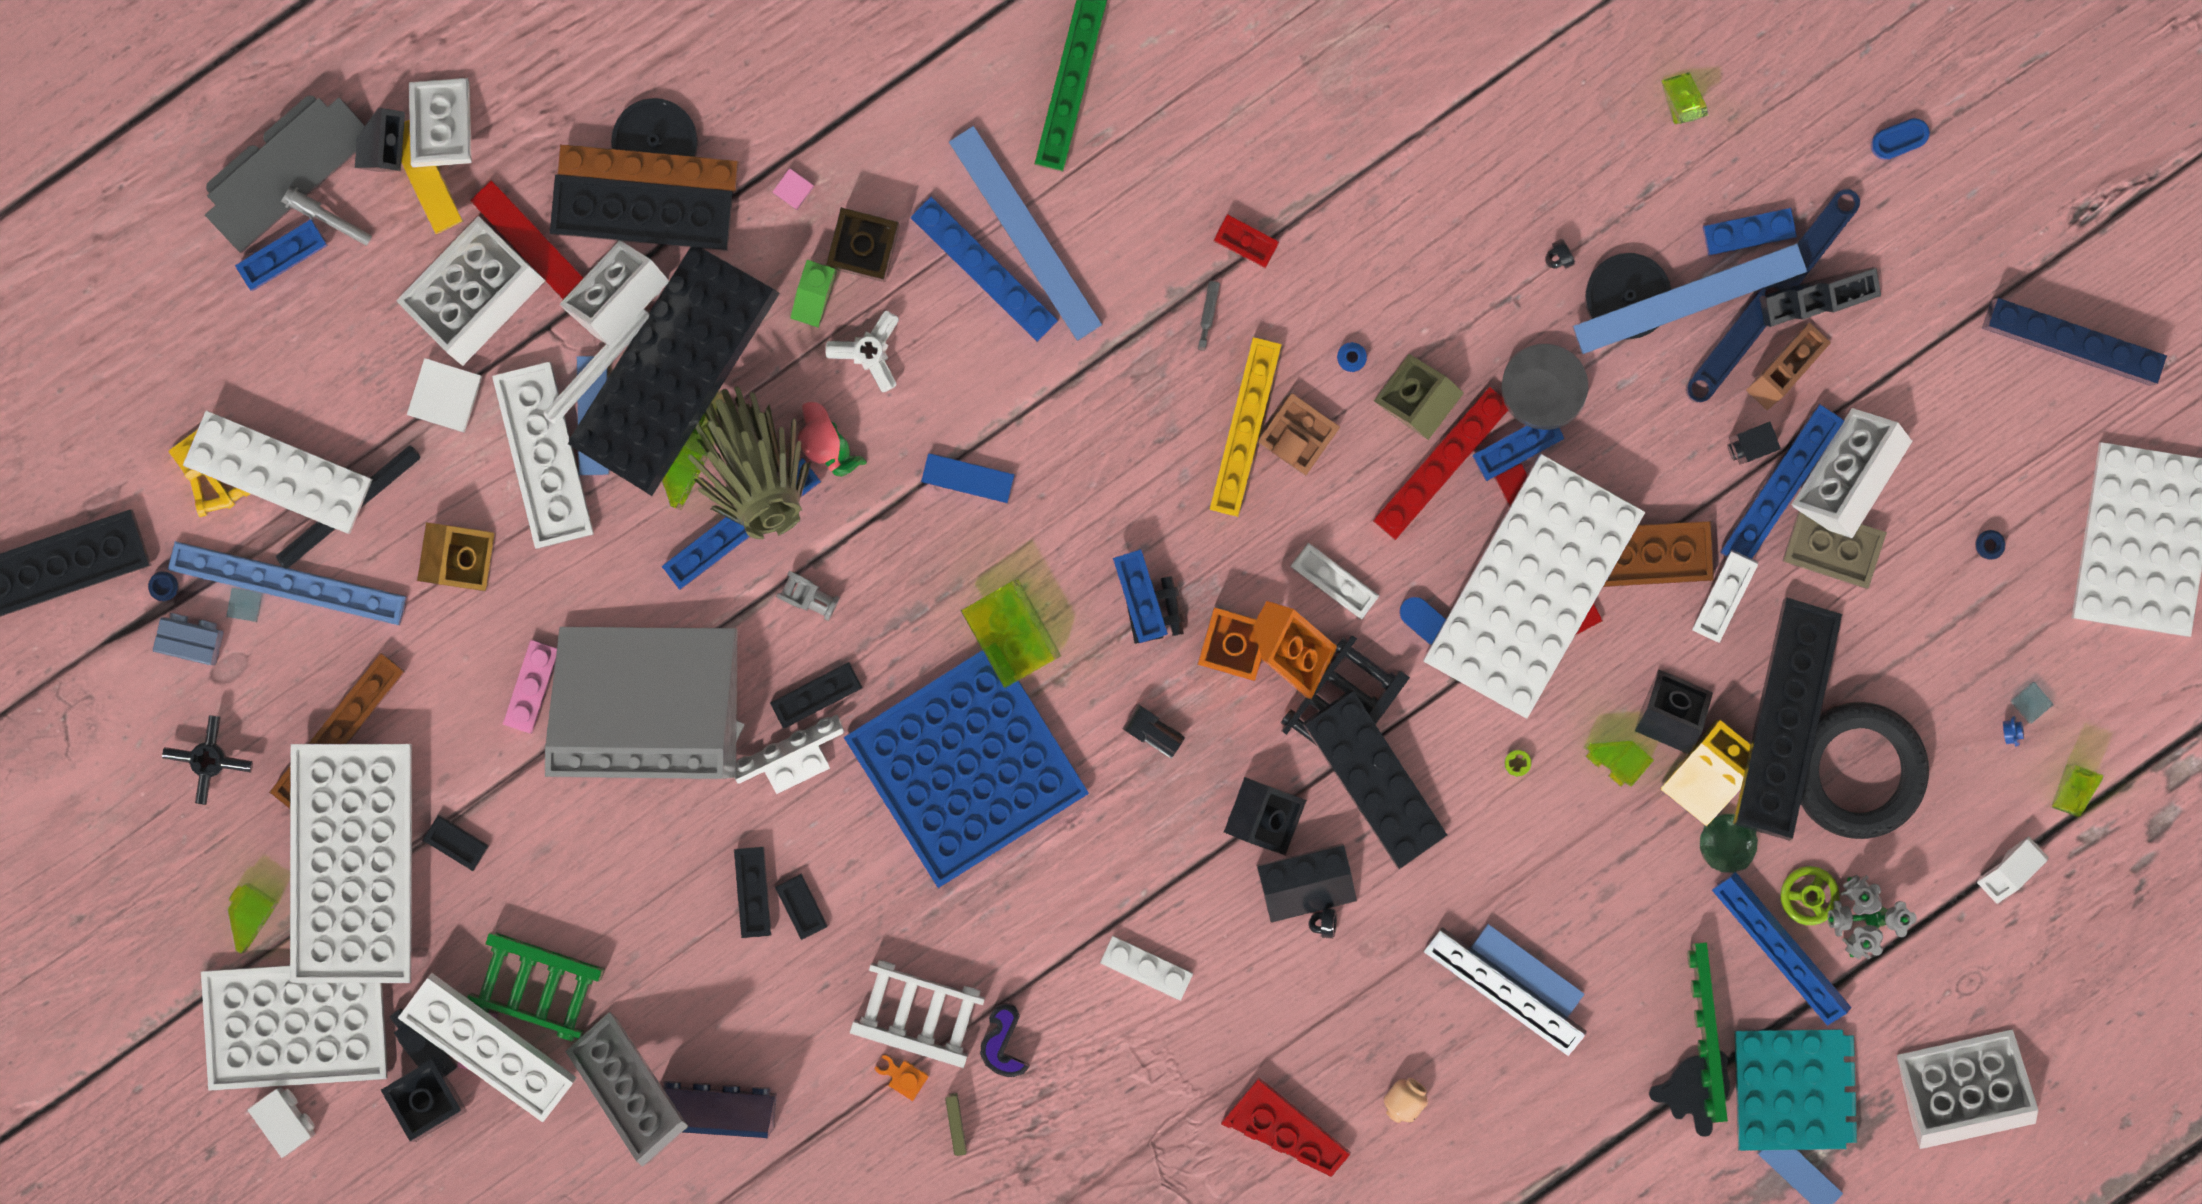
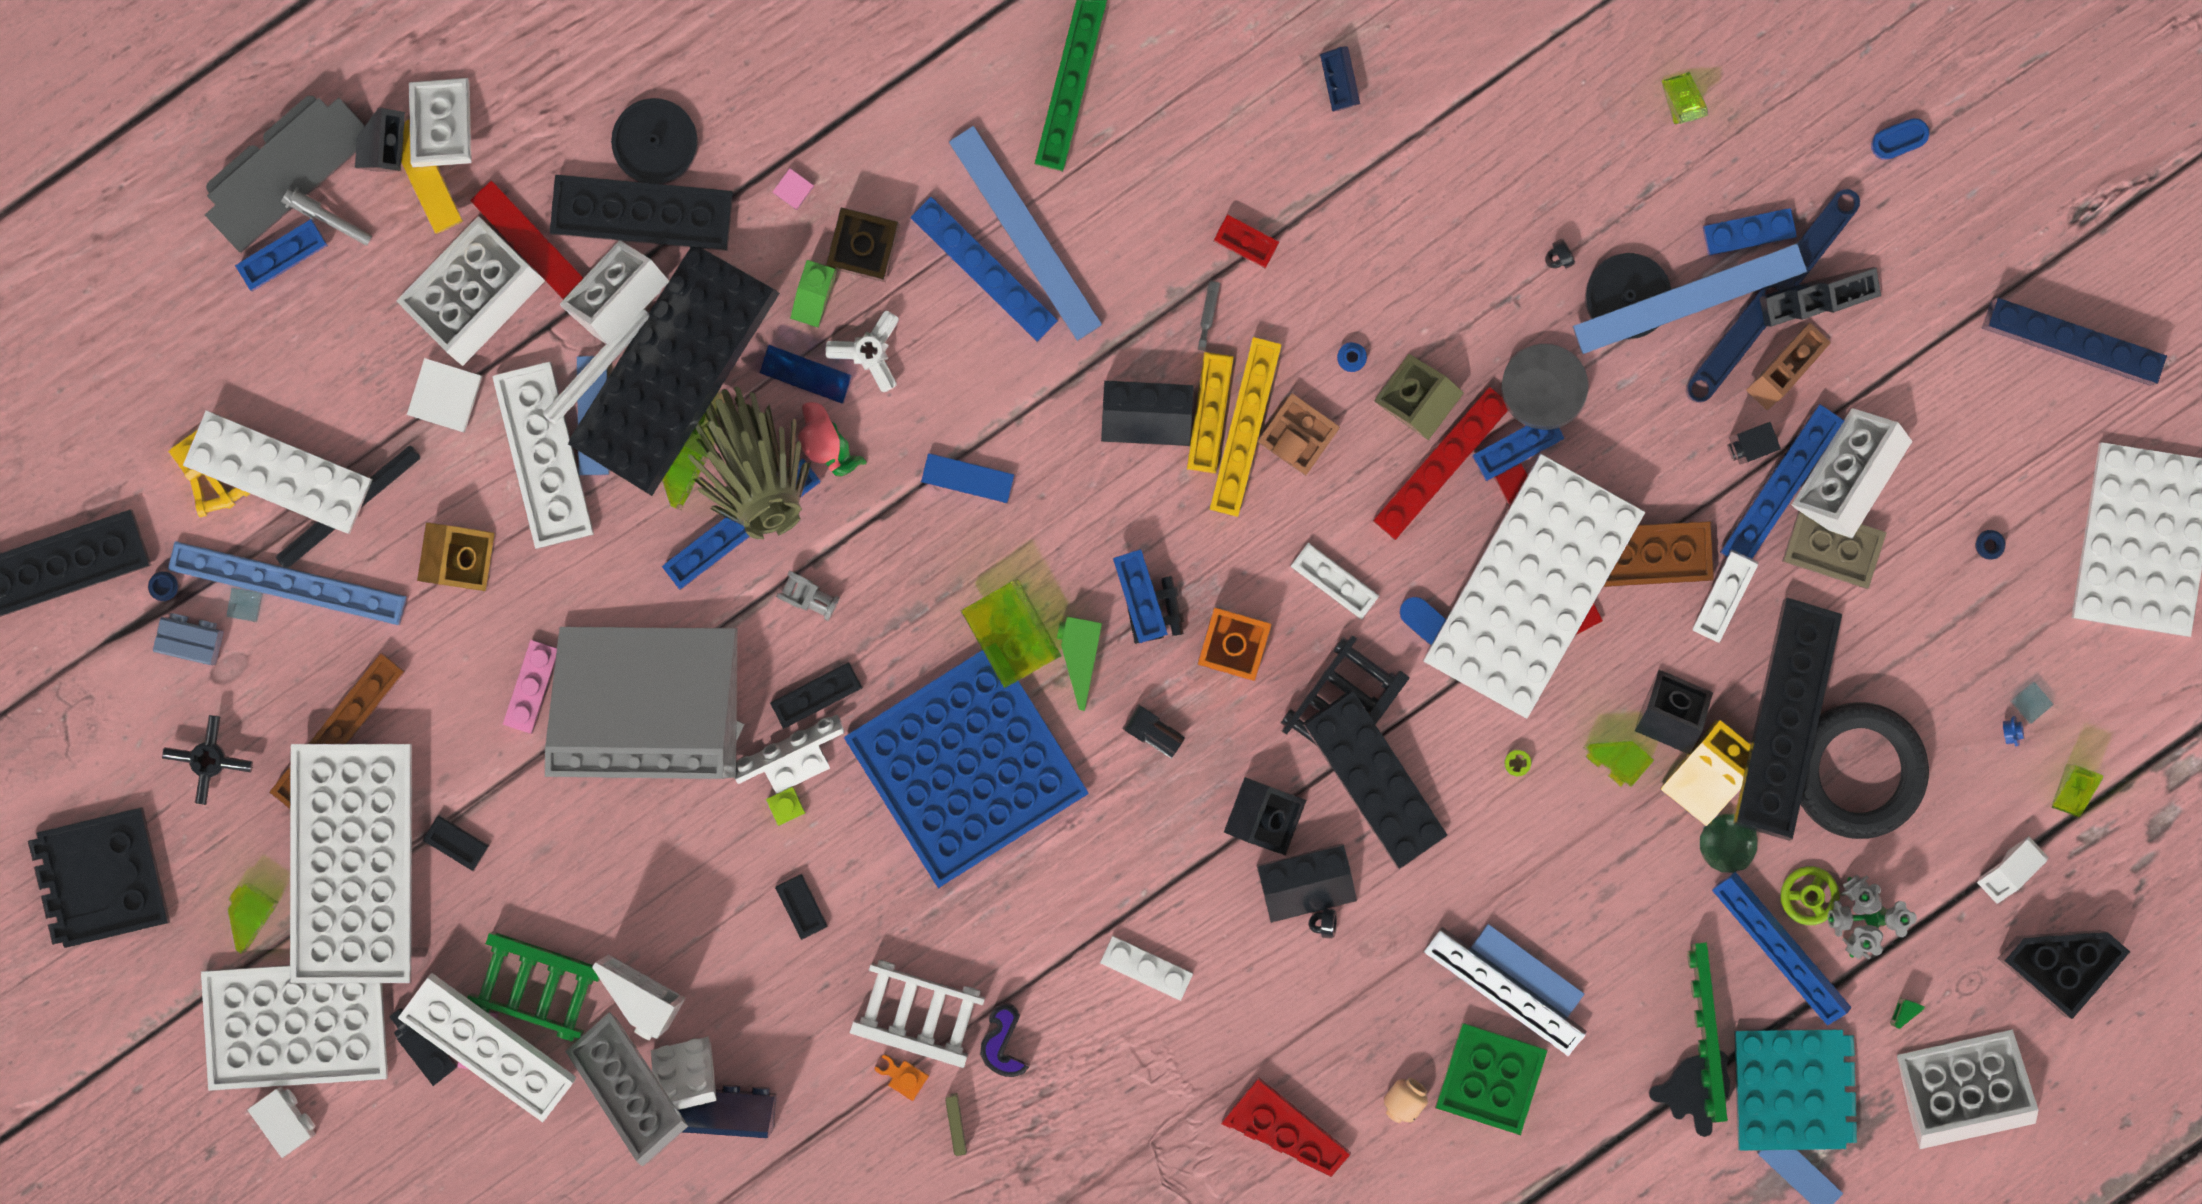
black slope [381,1059,467,1142] -> none
dark orange plate [557,144,739,191] -> none
black plate [734,846,772,938] -> none
orange slope [1253,601,1337,699] -> none
none -> black hinge [28,807,170,948]
none -> white slope [592,954,686,1040]
none -> white plate [651,1036,716,1110]
none -> clear blue slope [760,345,853,404]
none -> lime plate [766,787,806,826]
none -> bright green slope [1057,617,1102,711]
none -> black slope [1101,381,1193,446]
none -> yellow tile [1187,352,1234,474]
none -> dark blue plate [1320,46,1361,112]
none -> green plate [1435,1022,1548,1136]
none -> green slope [1890,998,1925,1029]
none -> black brick [1997,930,2130,1019]

